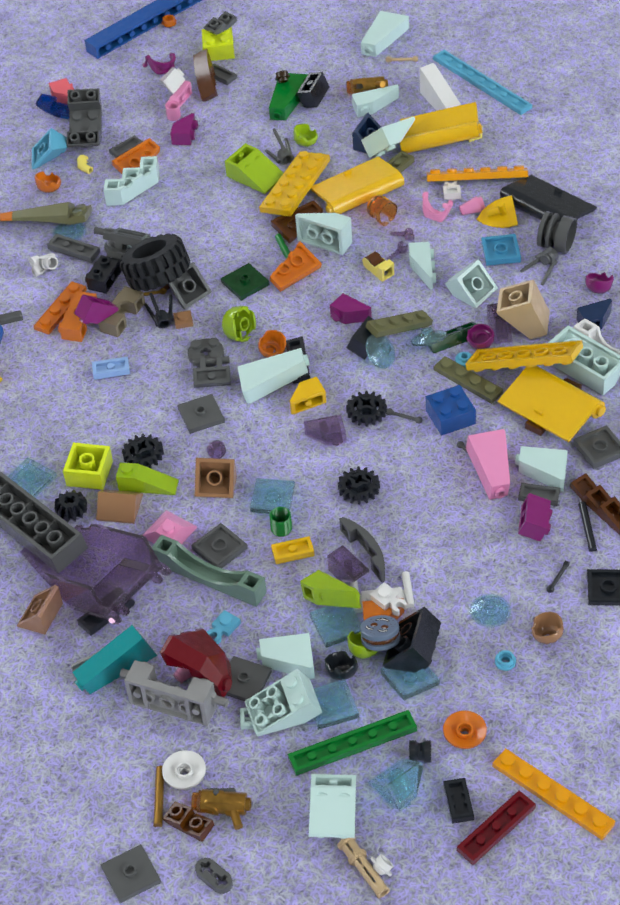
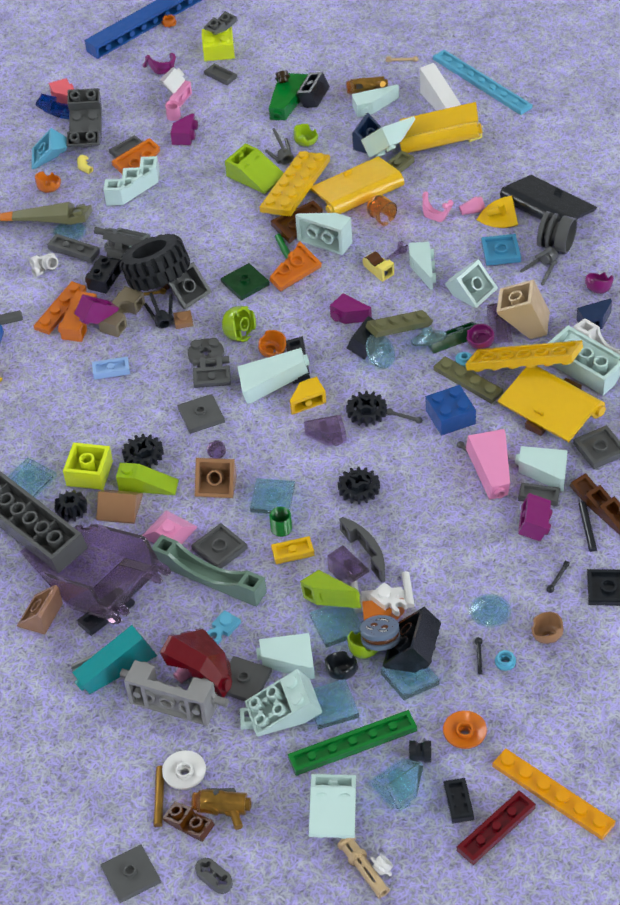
reddish brown slope [193,48,218,102] -> none
light aqua slope [361,11,409,57] -> none
clear purple hand [391,228,414,241] -> none
light orange plate [427,165,528,182] -> none
white plate [443,180,461,201] -> none
none -> black hinge [474,637,483,674]

